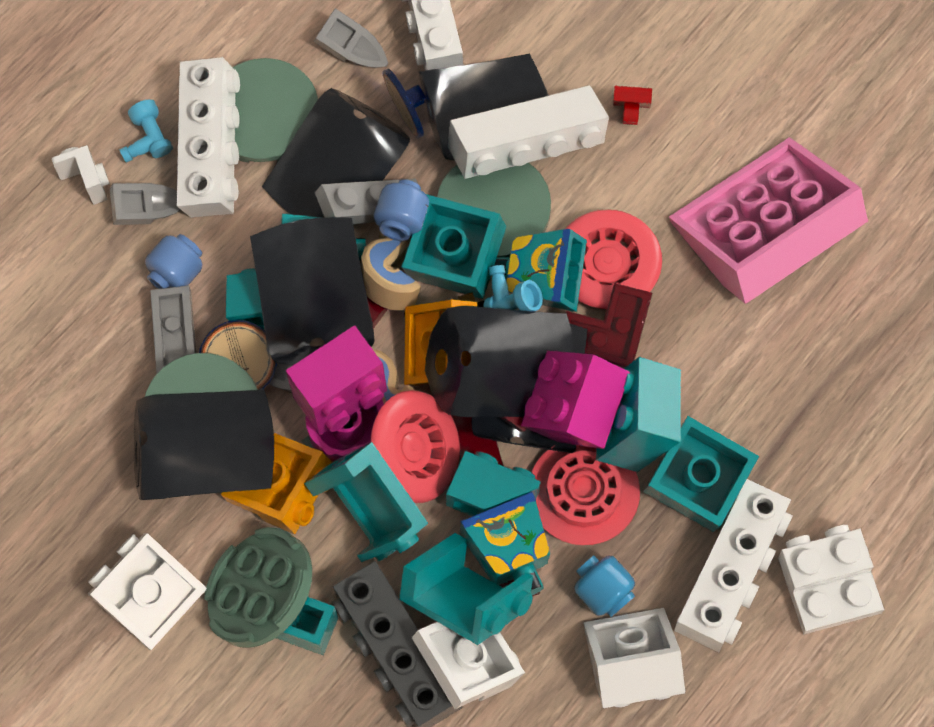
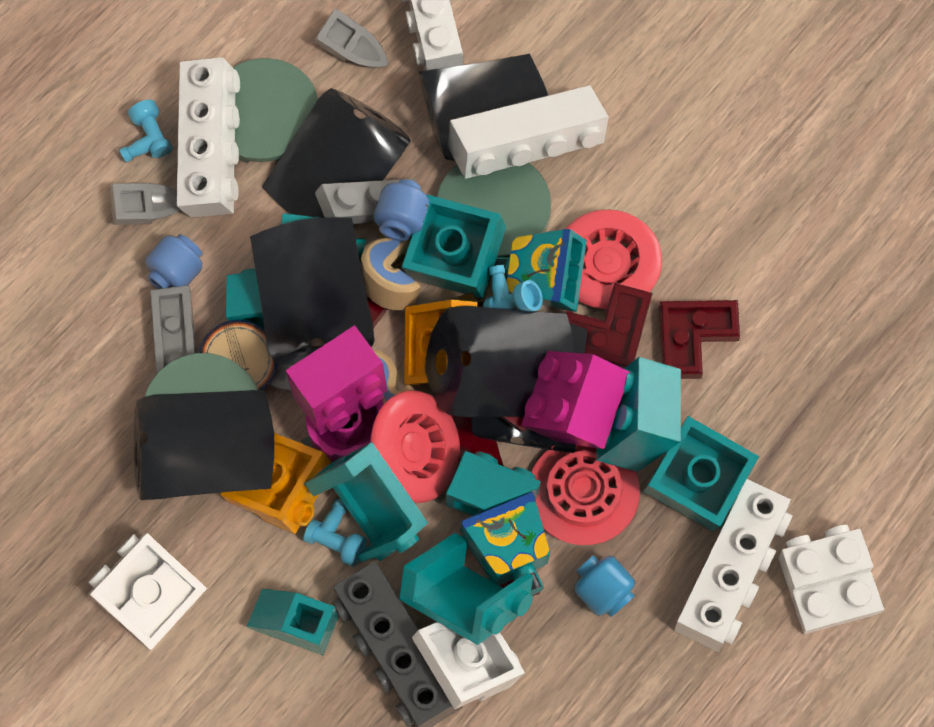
white bracket [52,145,110,205] -> none
sand green tile [204,527,312,648] -> none
piece [382,69,426,139] -> none
white slope [584,608,685,708] -> none
red tile [613,86,653,125] -> none
bright pink slope [669,137,868,304] -> none
none -> medium azure piece [303,499,367,567]
none -> dark red tile [659,300,740,379]

